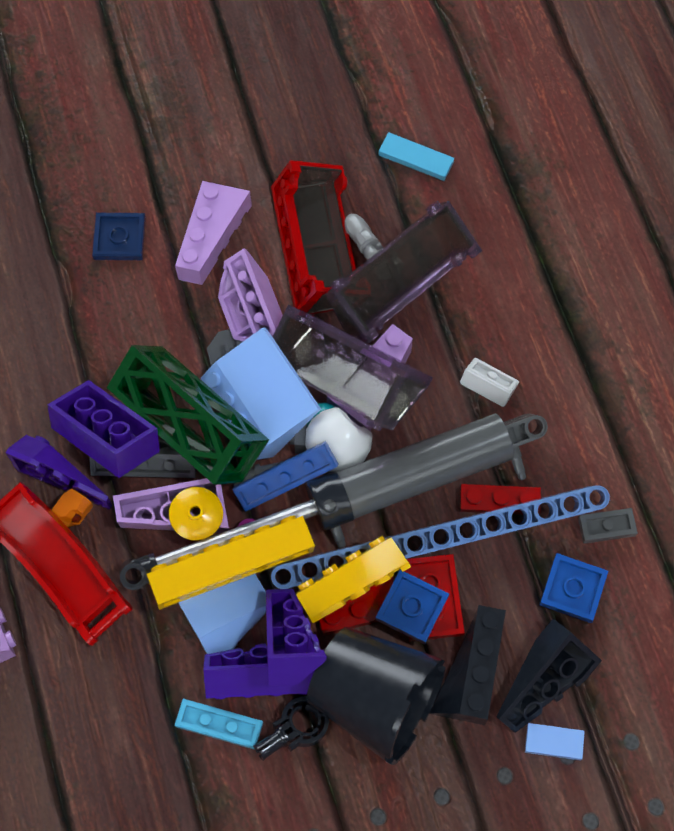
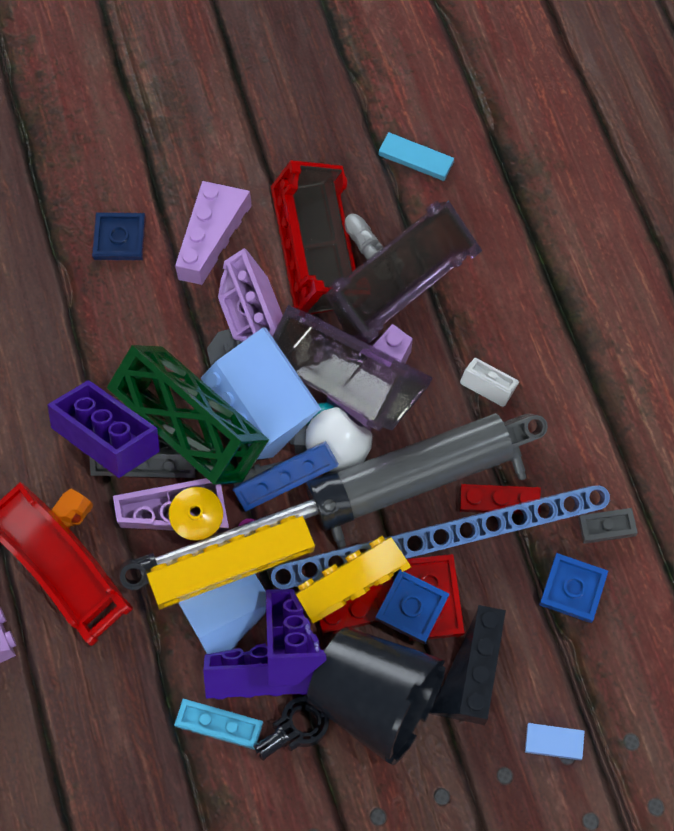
dark purple wedge [6,435,112,510] -> none
black wedge [496,619,602,733] -> none

